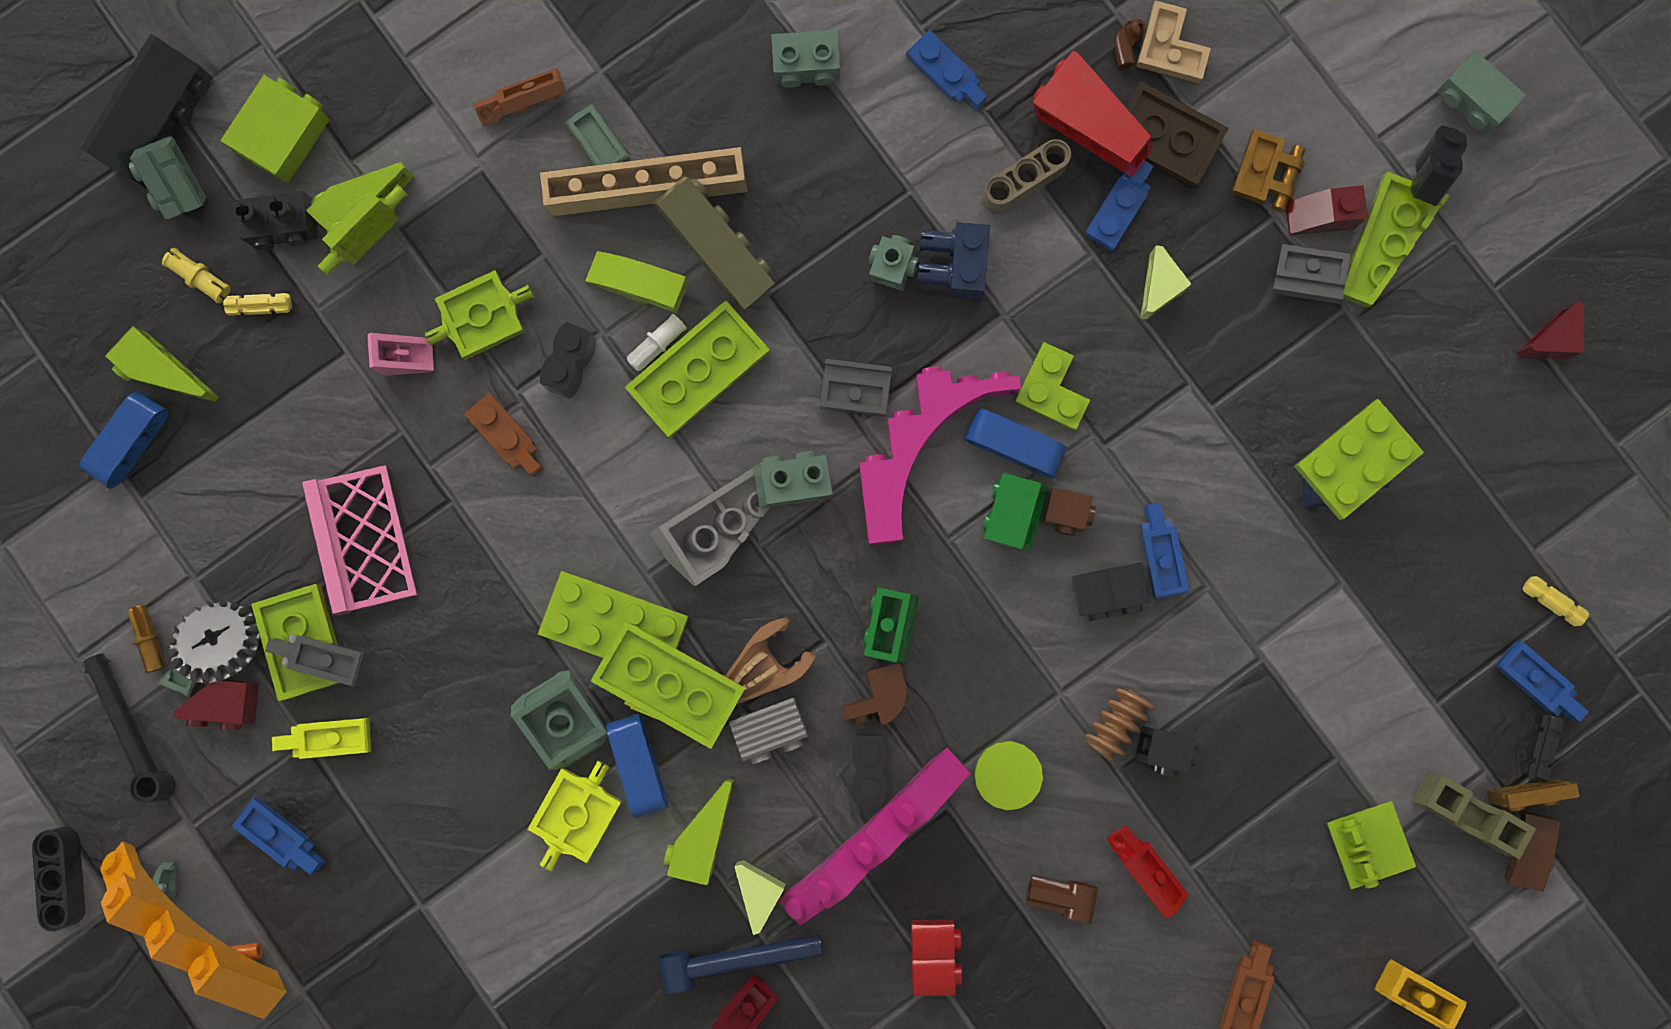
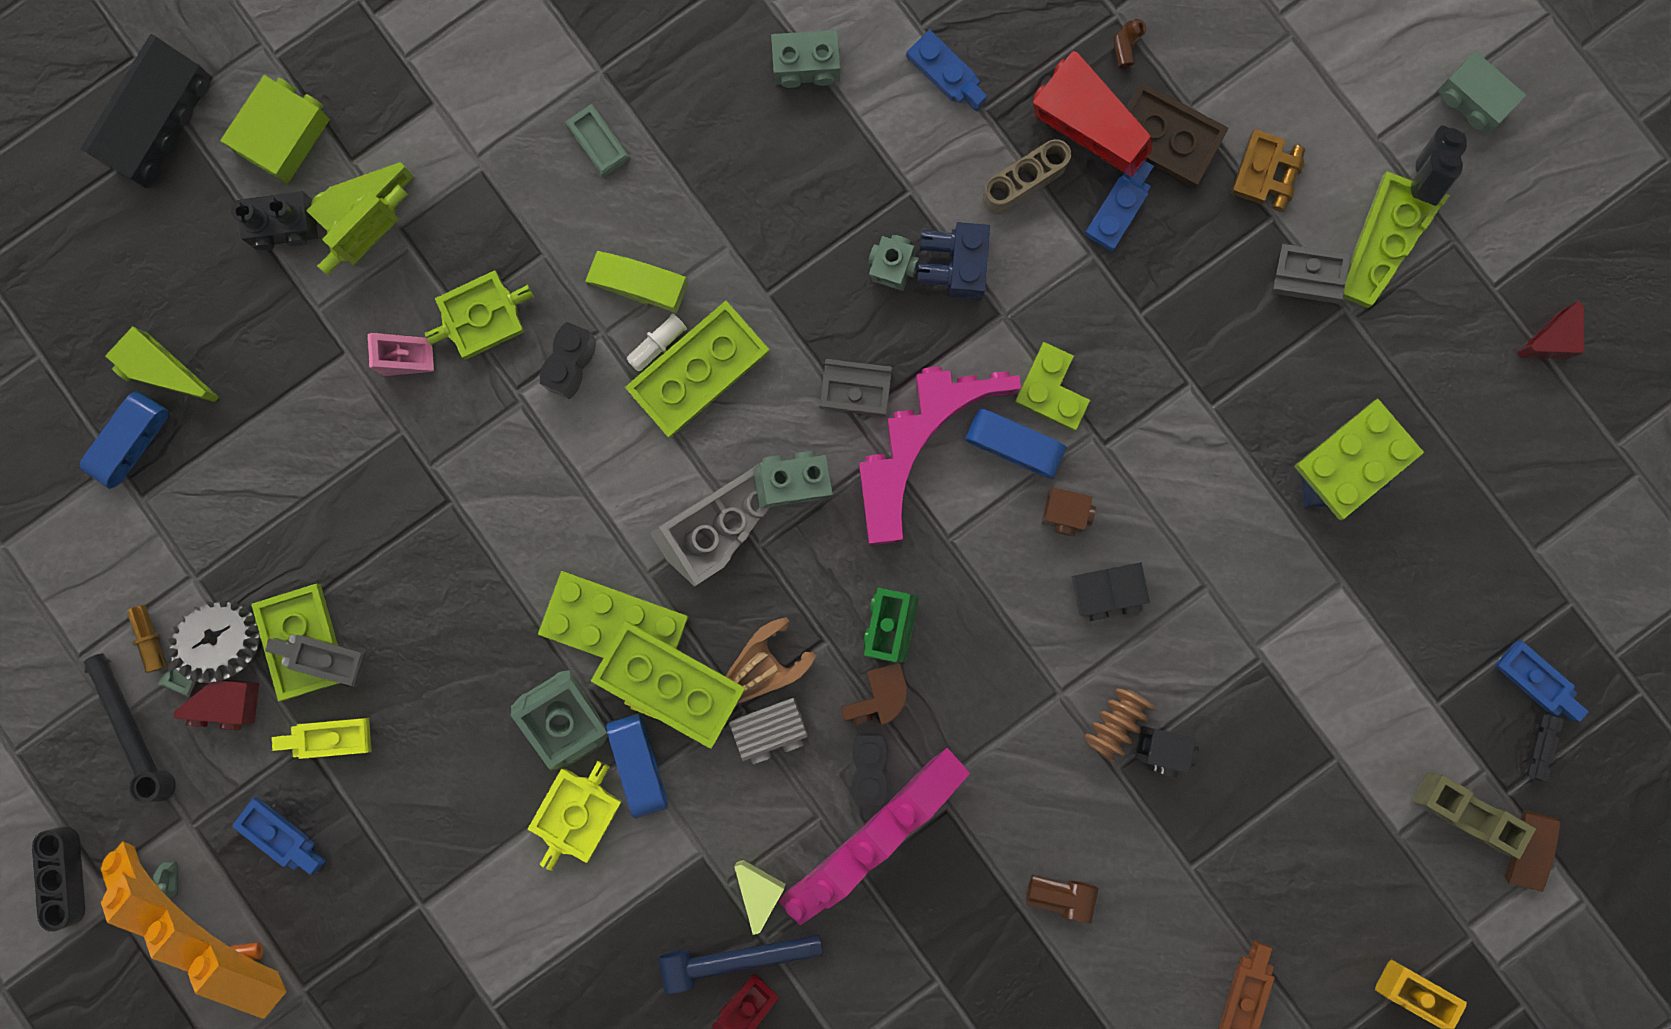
sand green brick [129,136,206,219] -> none
light yellow pin [162,248,231,303] -> none
light yellow axle [223,293,292,316] -> none
bright pink fence [302,465,417,616] -> none
dark orange hinge [464,393,544,477] -> none
dark orange hinge [474,68,566,126] -> none
tan brick [540,147,747,217] -> none
olive brick [653,177,775,310] -> none
lime slope [664,778,734,885] -> none
red brick [911,920,962,996] -> none
lime tile [974,741,1043,810] -> none
green brick [983,473,1050,552] -> none
red hinge [1107,825,1189,919] -> none
tan plate [1136,0,1211,84] -> none
yellowish green slope [1140,246,1191,319] -> none
blue hinge [1140,503,1189,599] -> none
dark red slope [1286,185,1368,235] -> none
lime hinge [1327,801,1416,889] -> none
pearl gold plate [1487,779,1580,812] -> none
light yellow axle [1523,576,1589,626] -> none

